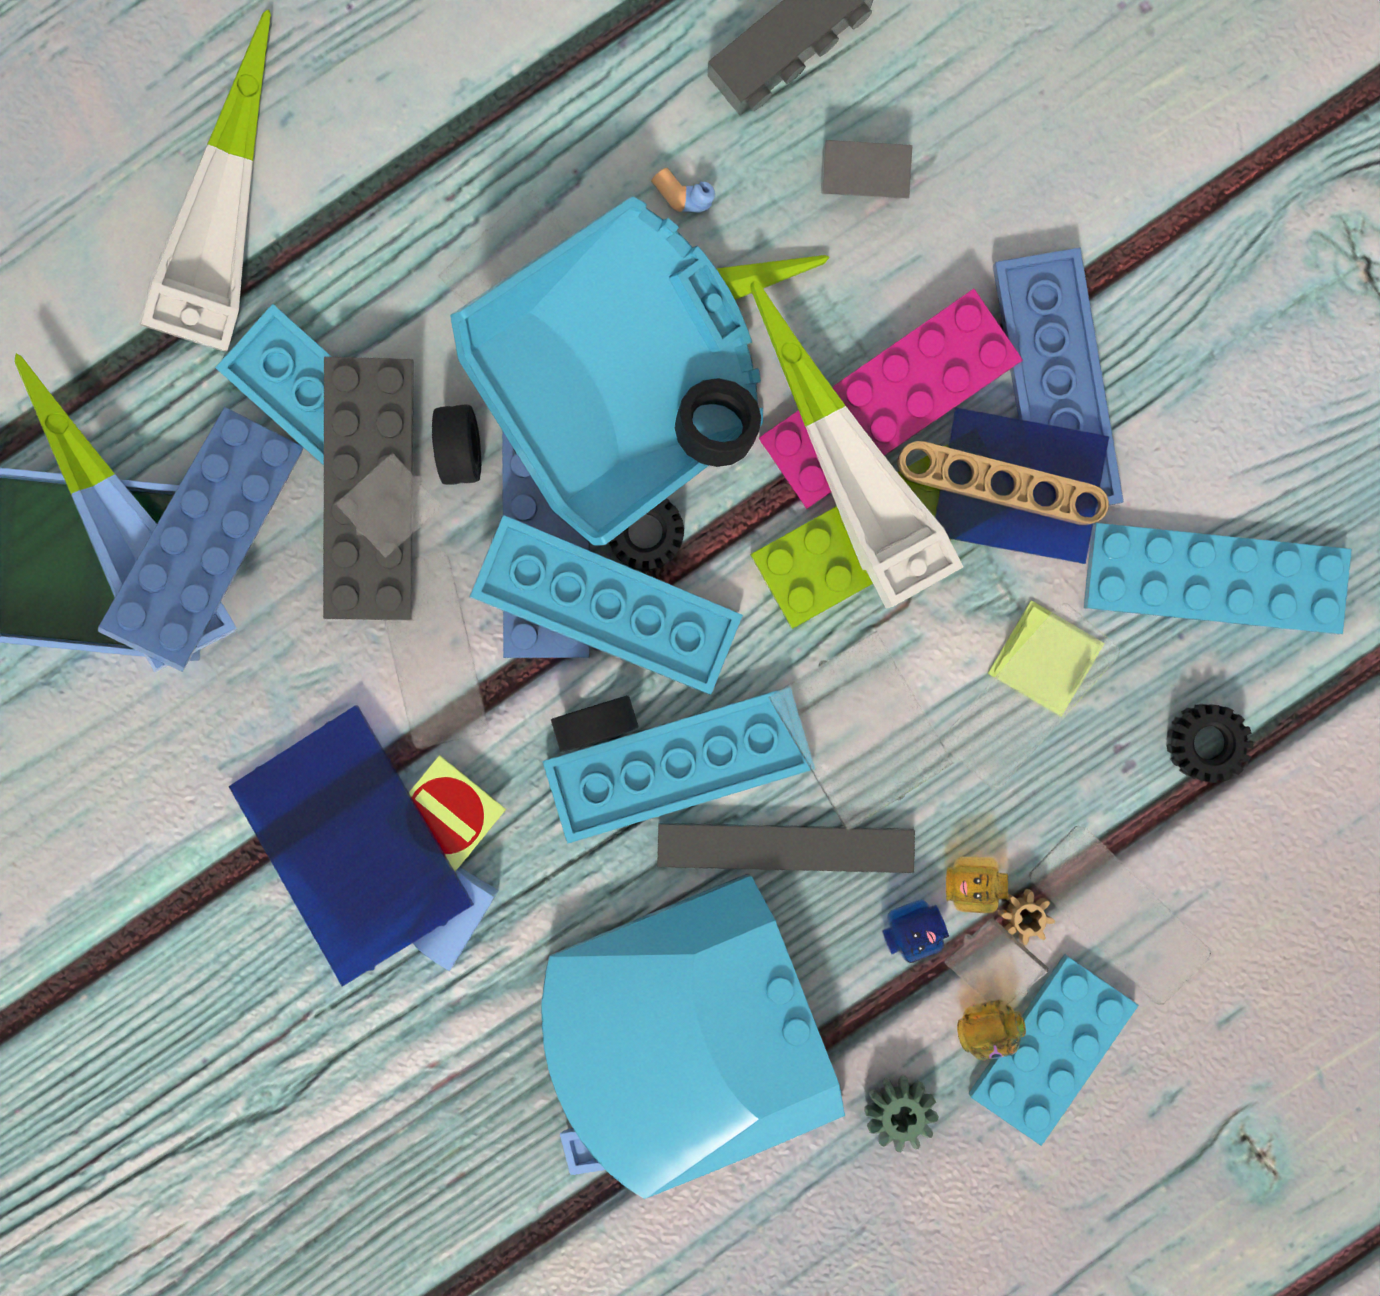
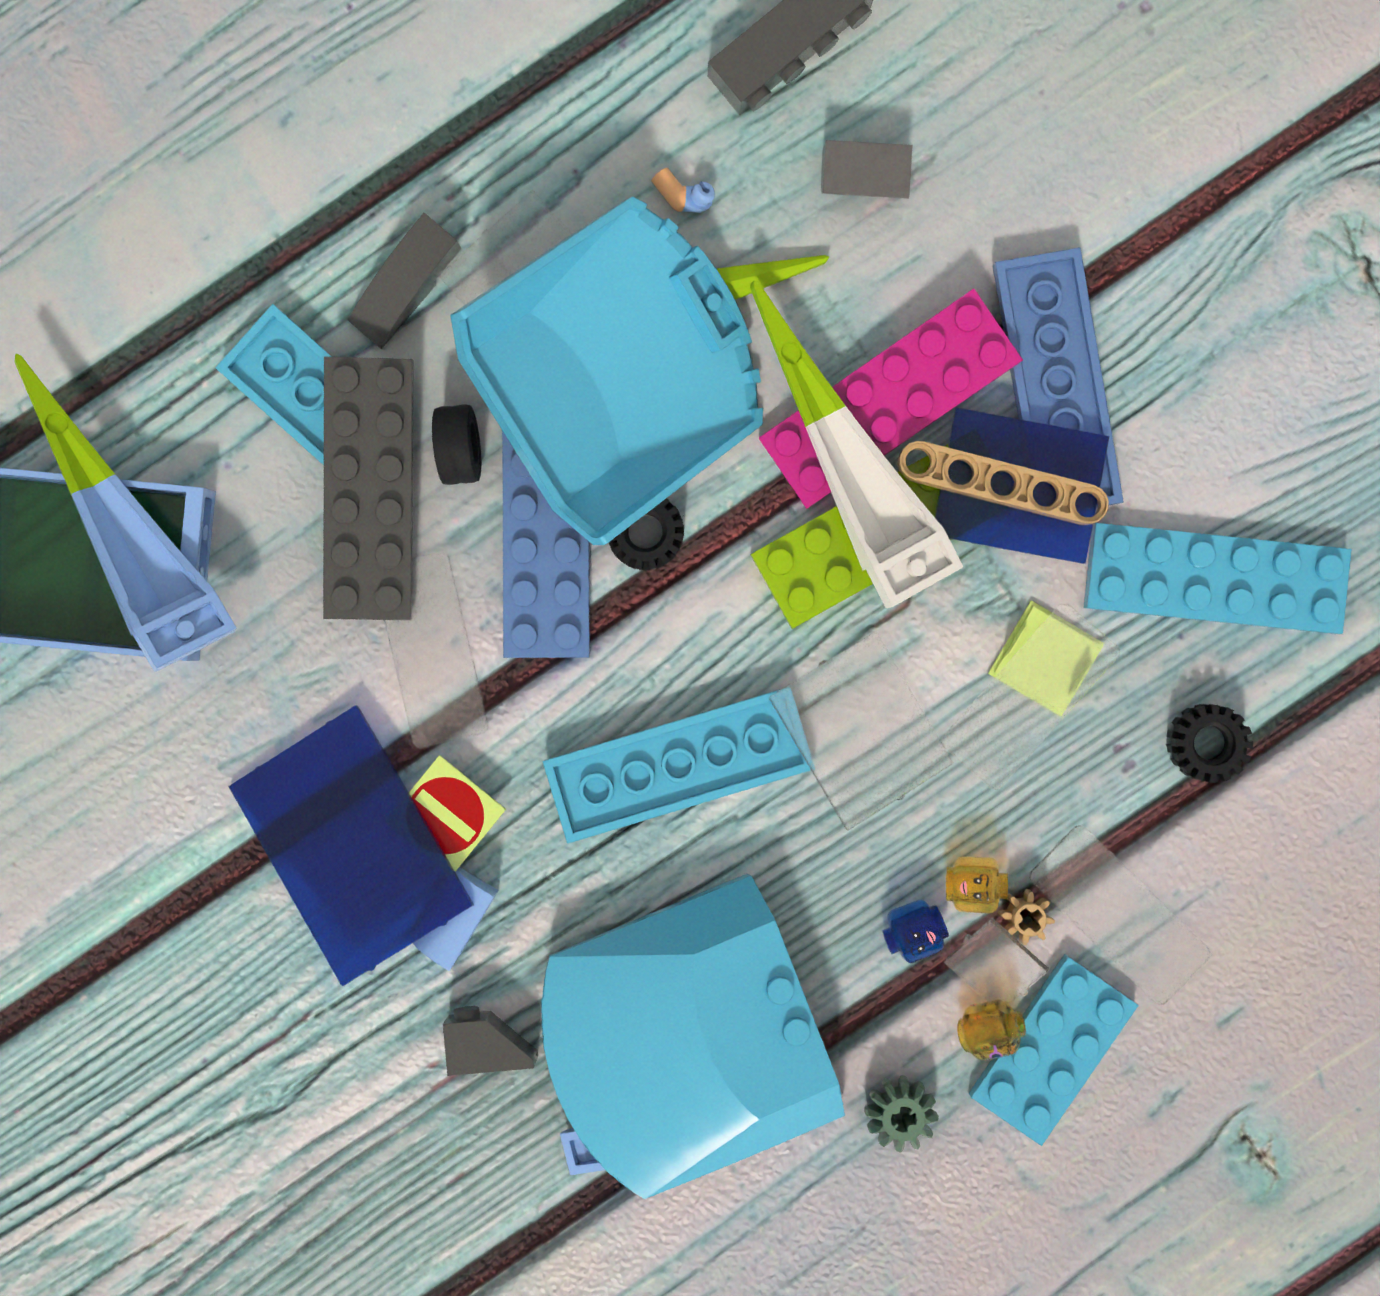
medium blue plate [98,407,304,672] -> none
white plate [139,9,271,352] -> none
clear piece [336,453,442,558] -> none
medium azure plate [469,515,743,695] -> none
black tyre [551,695,639,752] -> none
dark grey tile [657,823,915,873] -> none
black tyre [674,378,761,467] -> none
none -> dark grey slope [348,213,462,349]
none -> dark grey slope [443,1006,538,1076]

